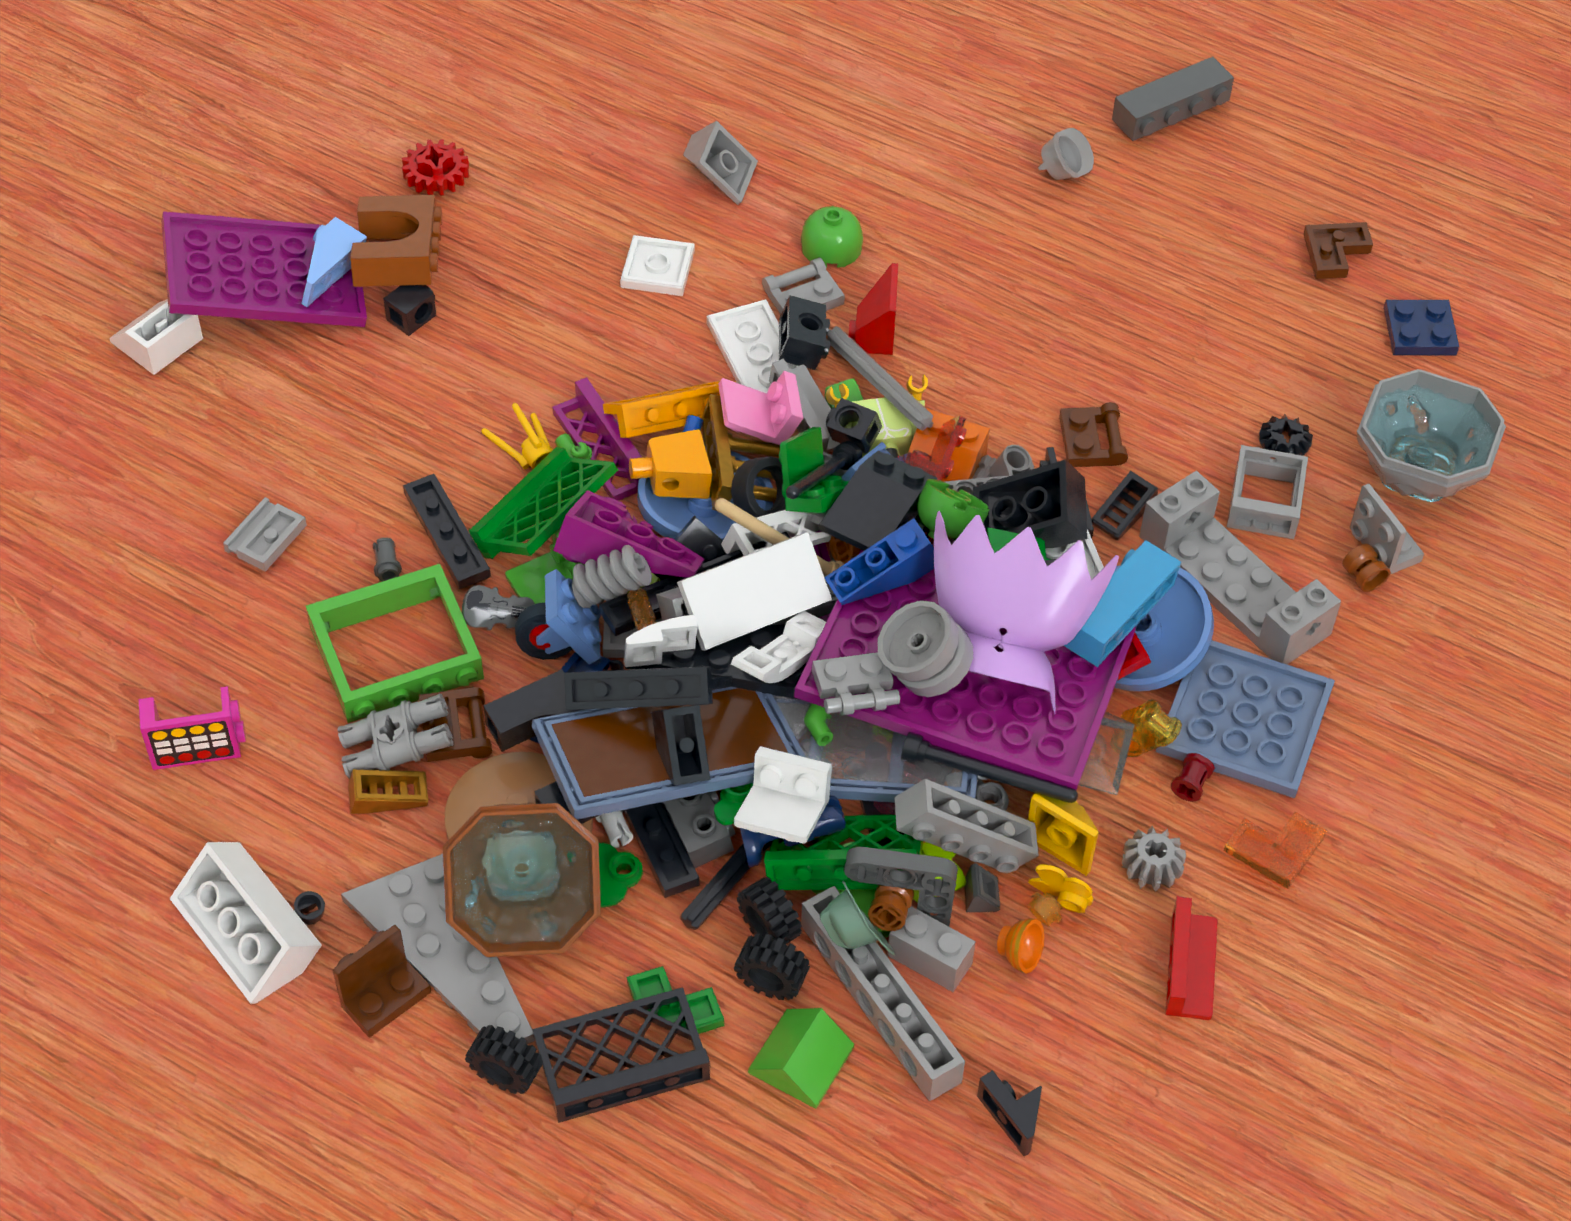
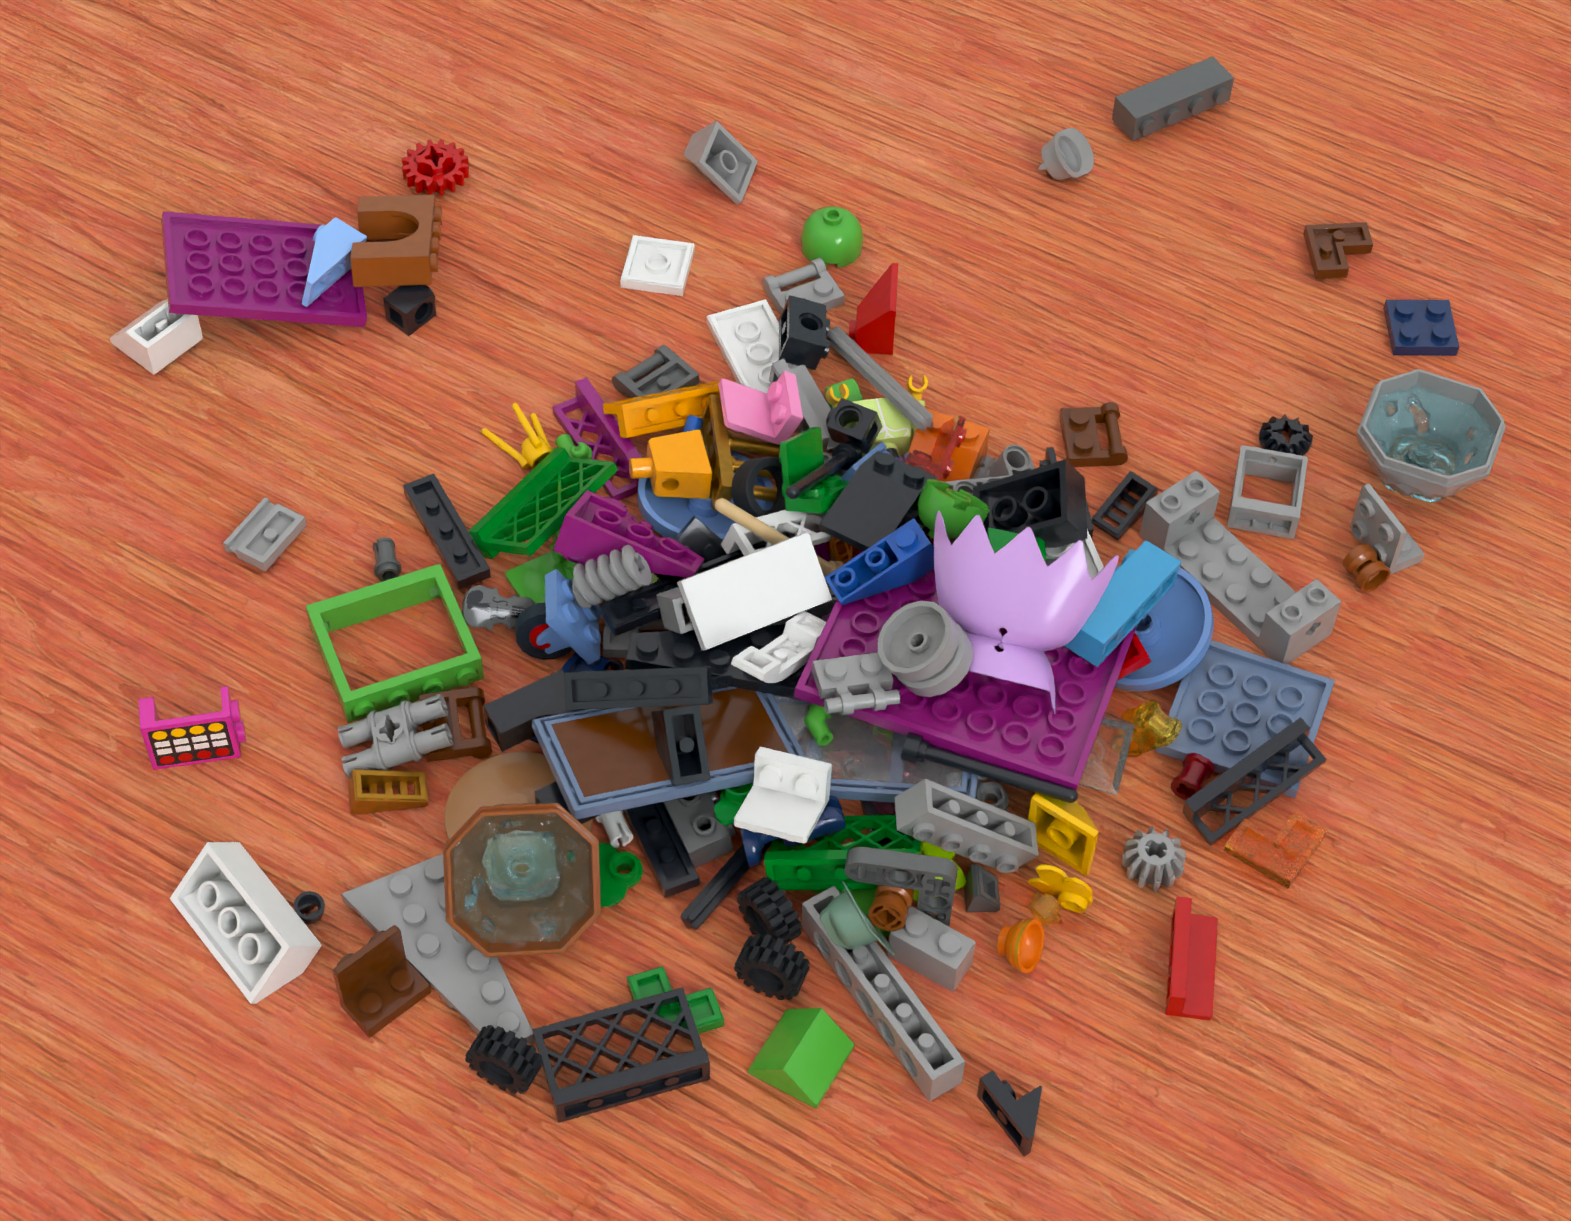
white slope [624,615,697,667] -> none
clear orange axle [627,588,657,631] -> none
none -> dark grey plate [611,345,699,398]
none -> black fence [1183,717,1326,846]

